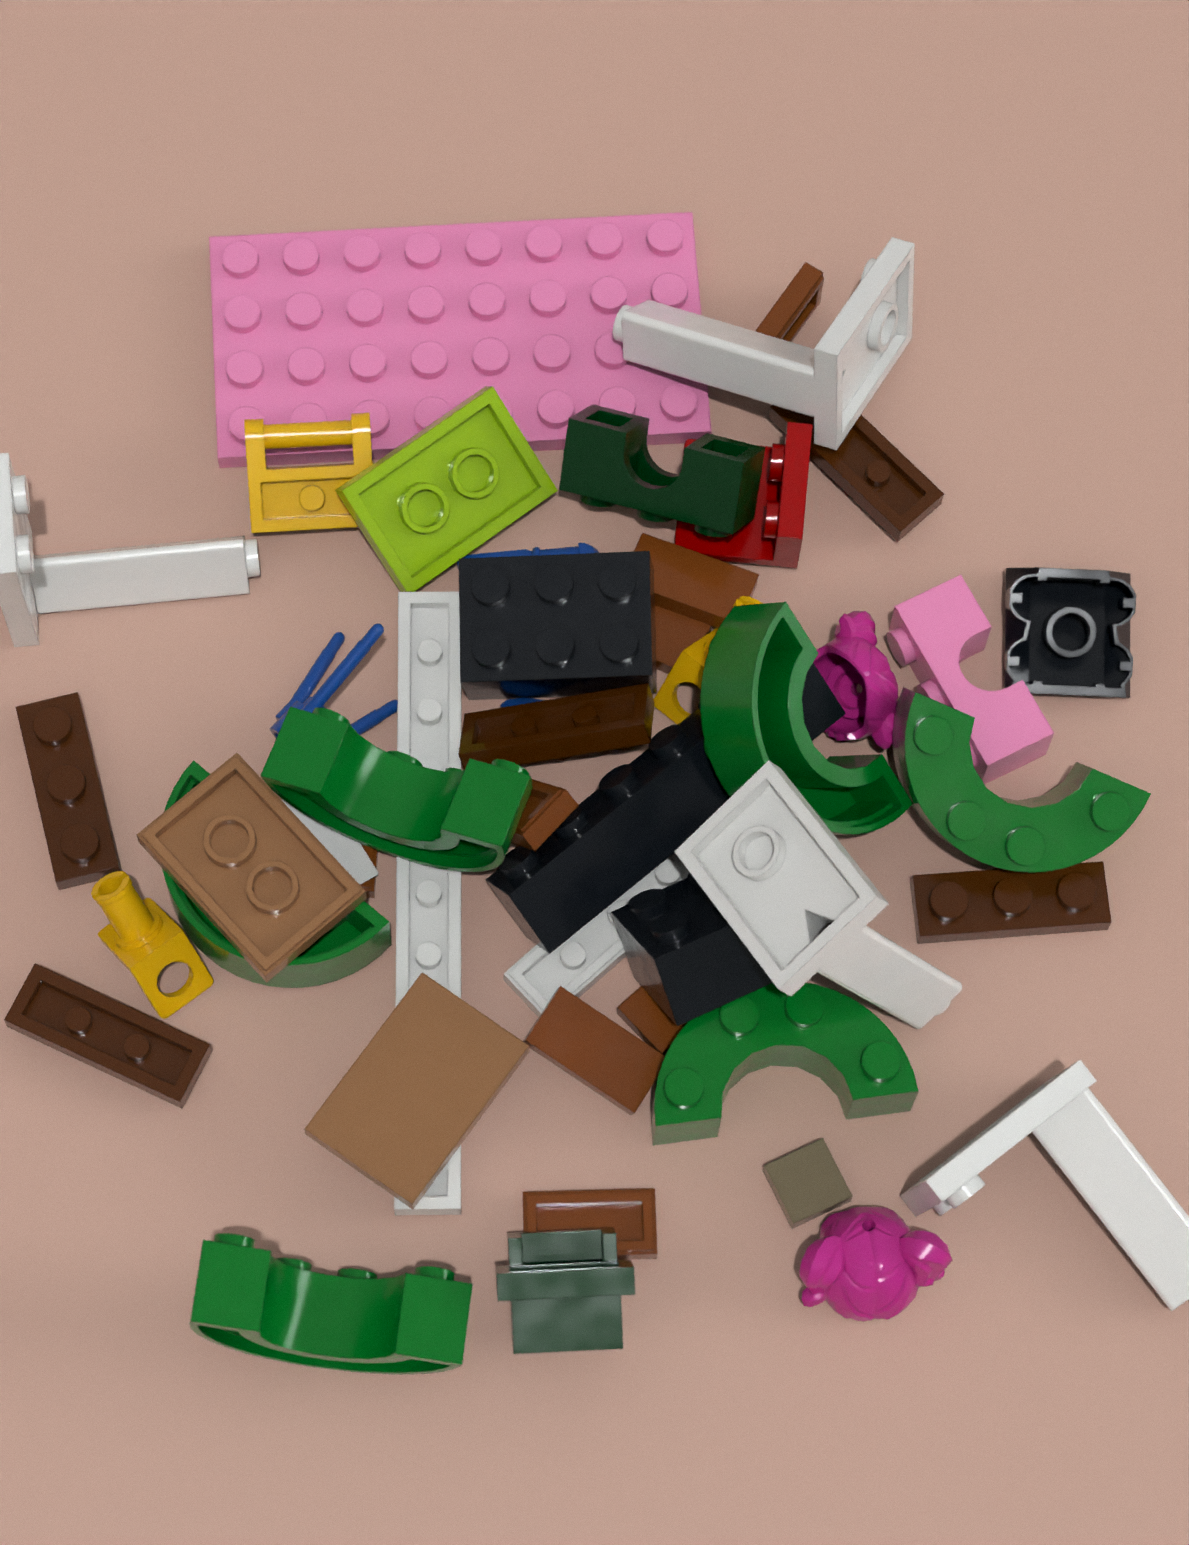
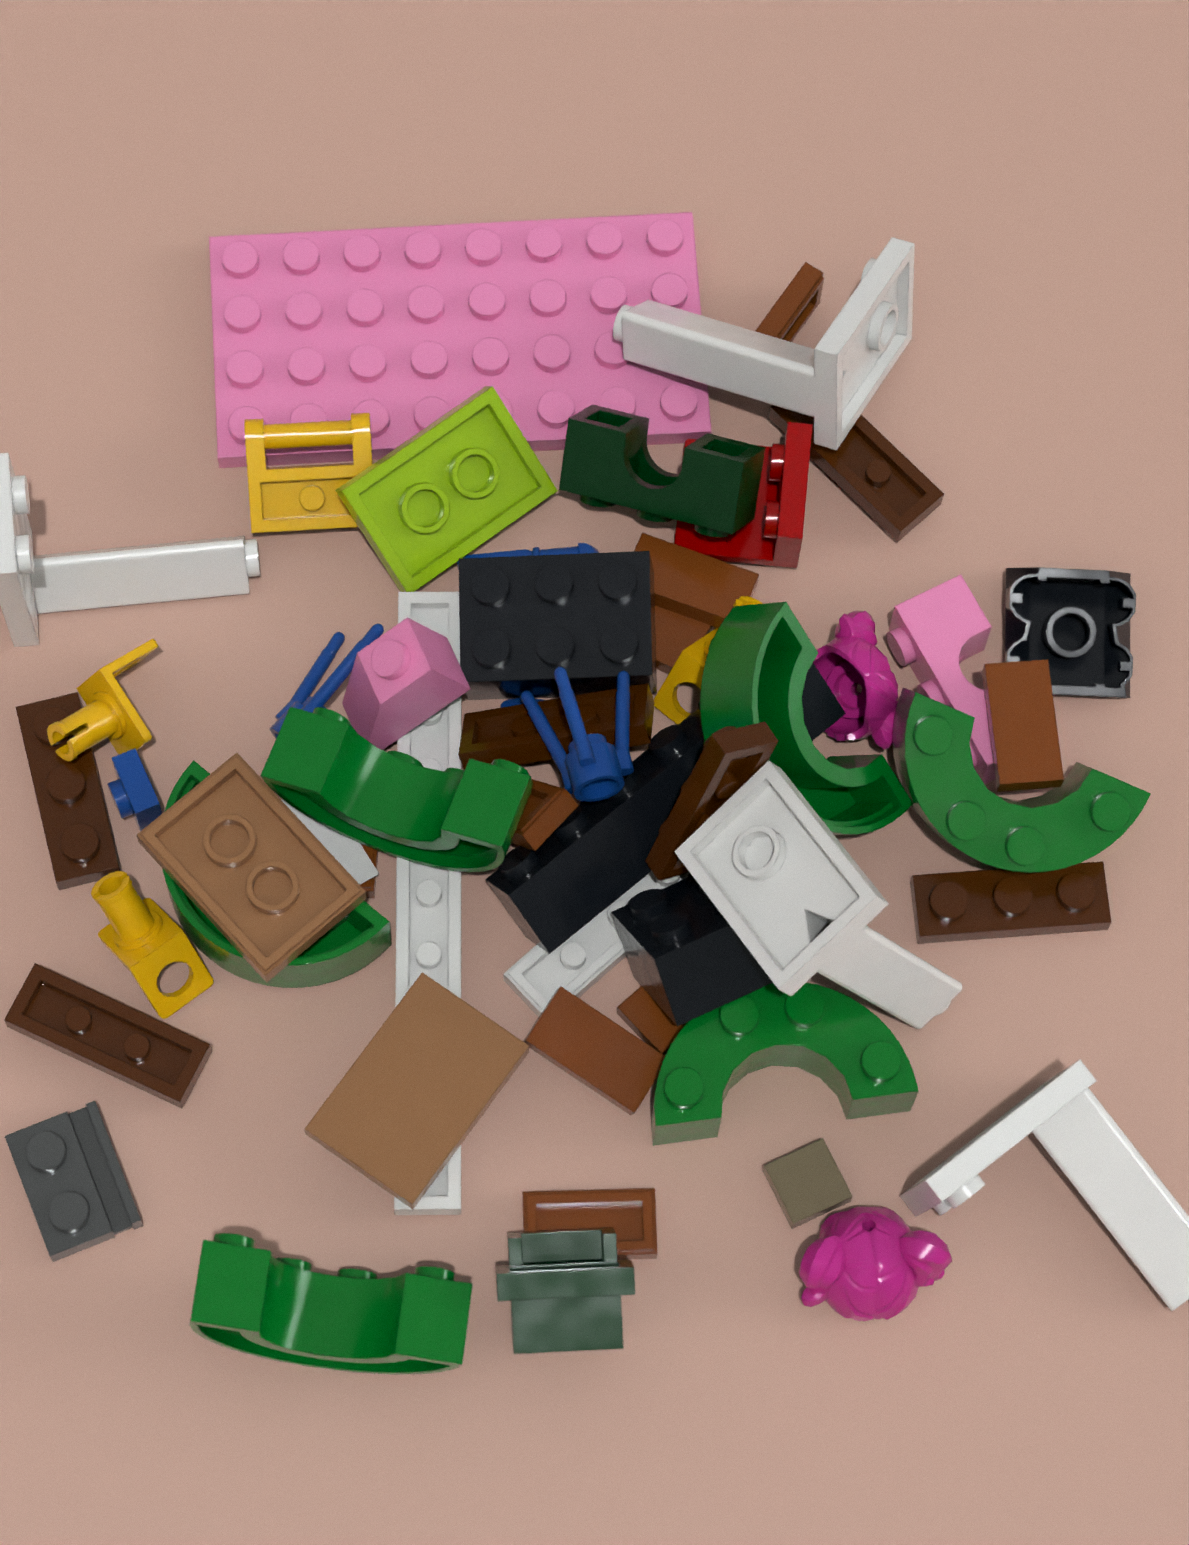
none -> dark grey plate [5,1101,143,1262]
none -> yellow bracket [47,638,159,761]
none -> blue plate [107,748,162,831]
none -> bright pink slope [342,617,471,750]
none -> blue plant [521,667,634,802]
none -> reddish brown plate [645,721,778,880]
none -> dark orange tile [982,659,1064,792]

